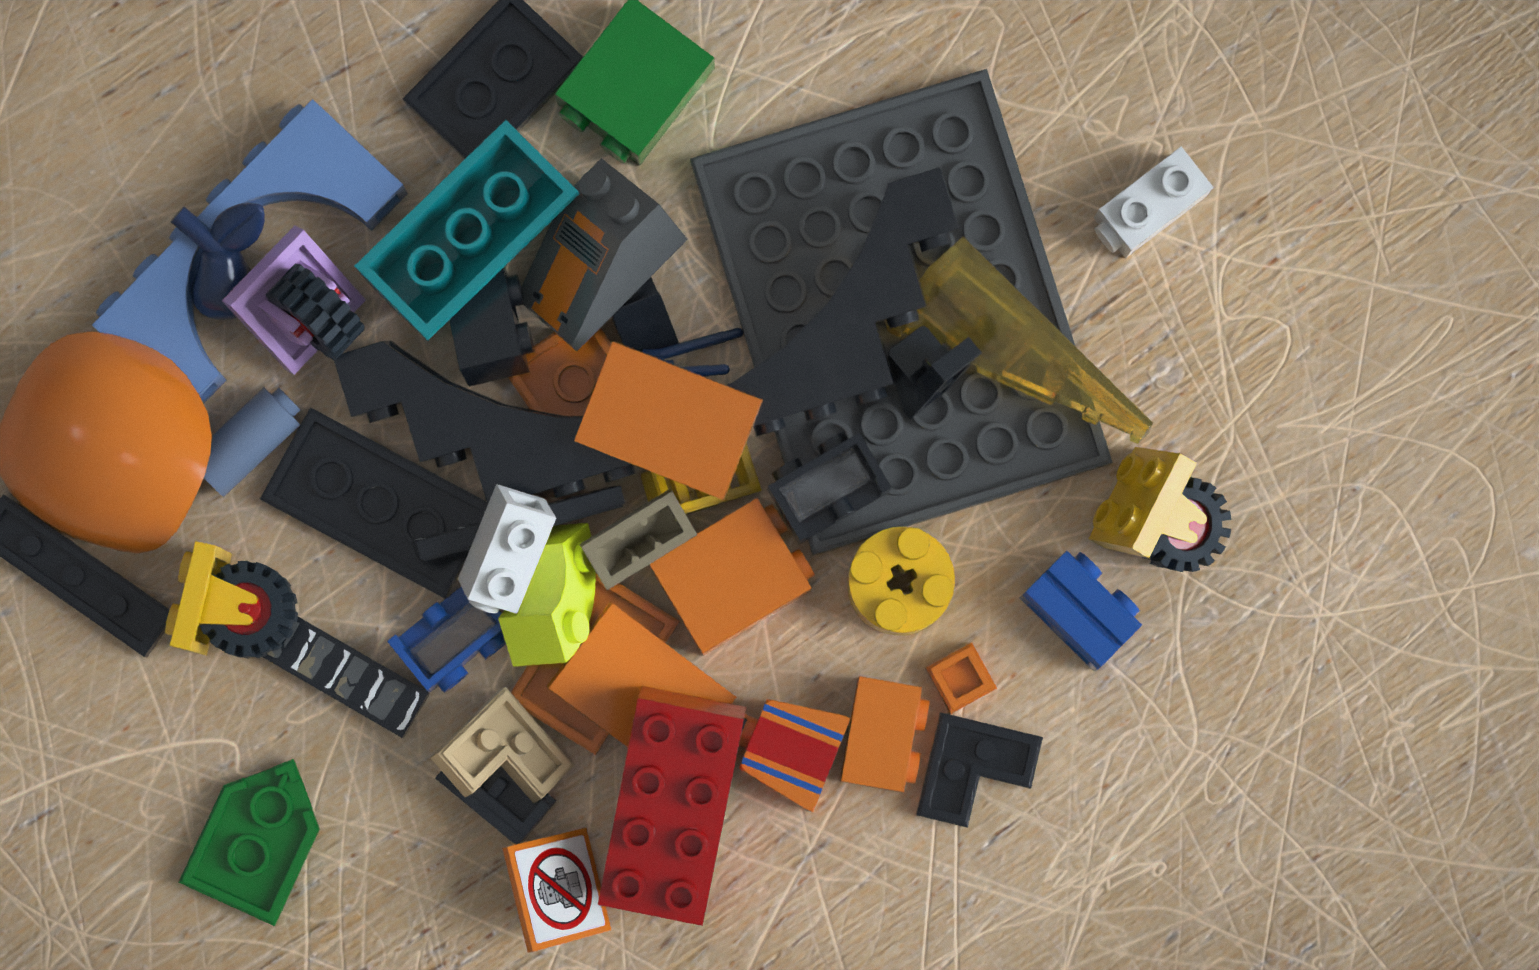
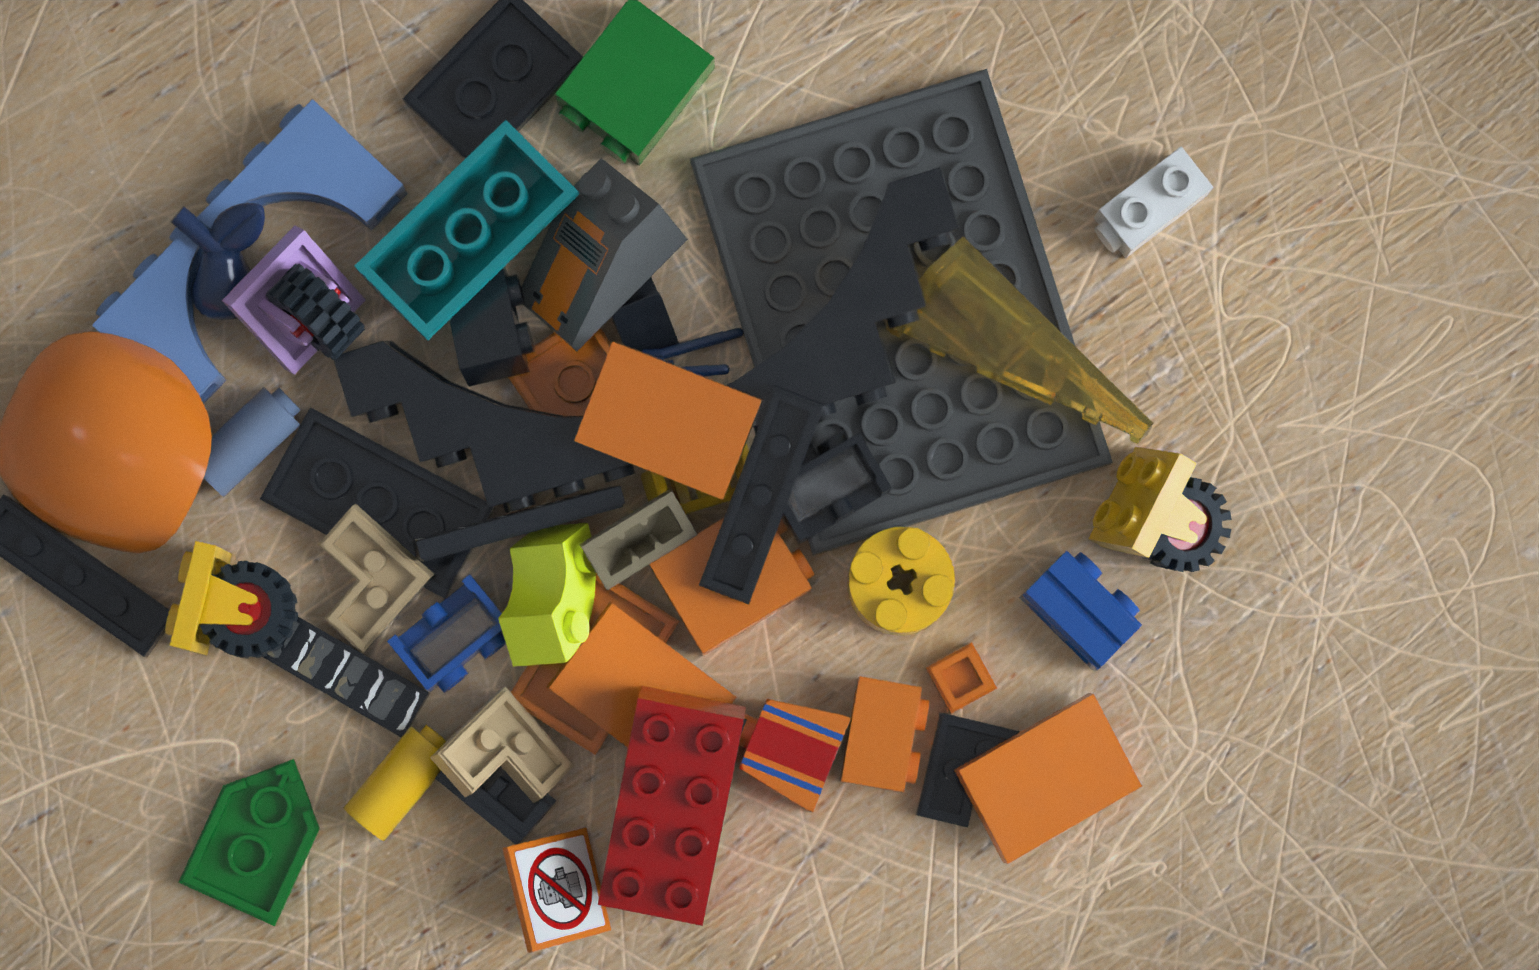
white brick [458,484,556,614] -> none
black slope [888,326,982,419] -> none
none -> tan tile [318,504,434,654]
none -> yellow brick [343,724,447,841]
none -> black tile [699,385,825,605]
none -> orange tile [954,693,1142,864]

